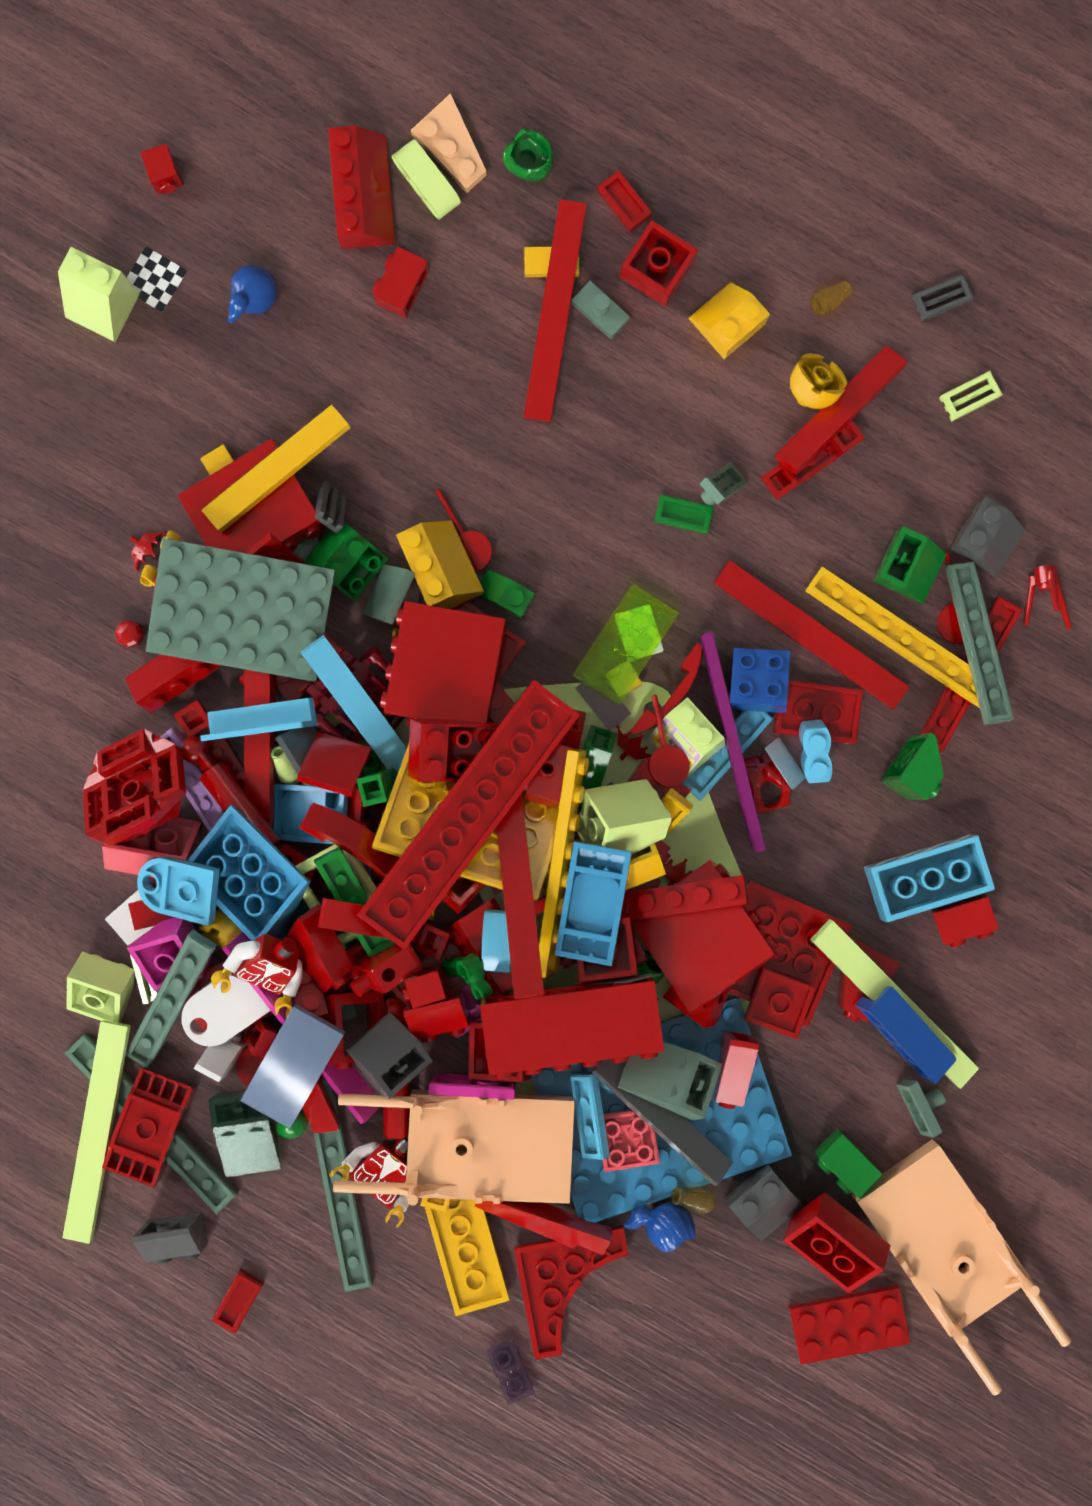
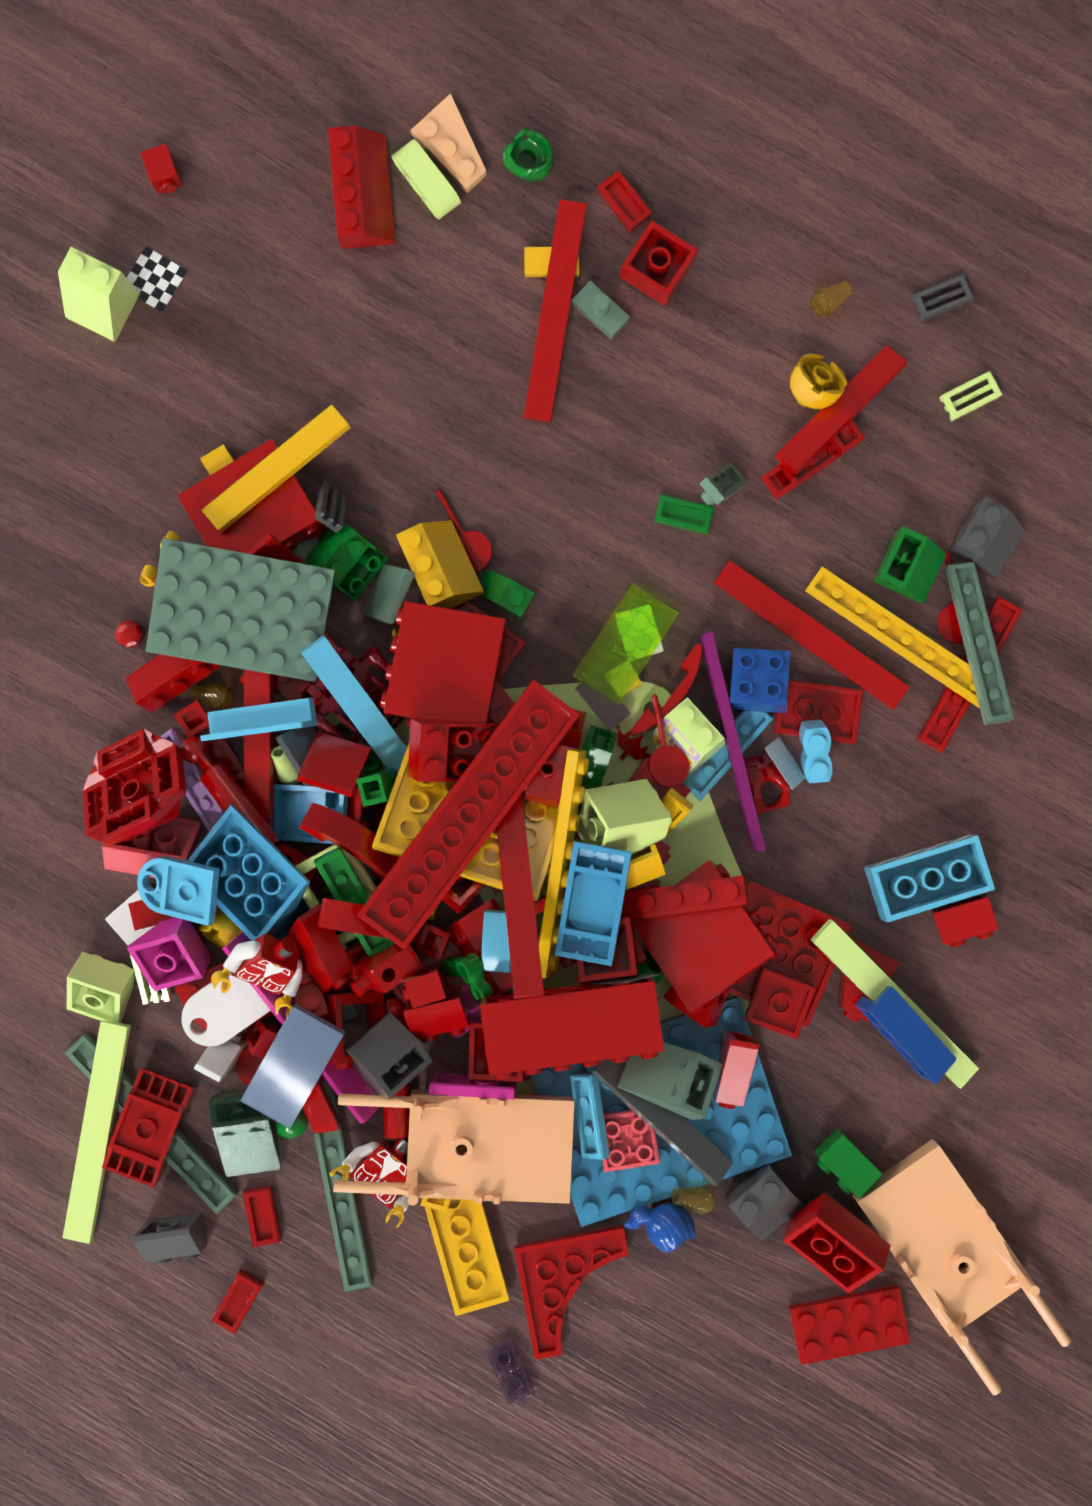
sand green tile [126,930,217,1069] -> none
red piece [130,531,165,572] -> none
blue hair [228,265,278,323] -> none
red brick [372,247,429,318] -> none
red wedge [474,1201,612,1255] -> none
red piece [663,858,693,886] -> none
yellow slope [689,282,770,360] -> none
green slope [880,733,944,800] -> none
sand green tile [896,1080,946,1138] -> none
red plant [1023,565,1072,630] -> none
none -> clear yellow cone [189,684,233,711]
none -> red tile [243,1185,282,1247]

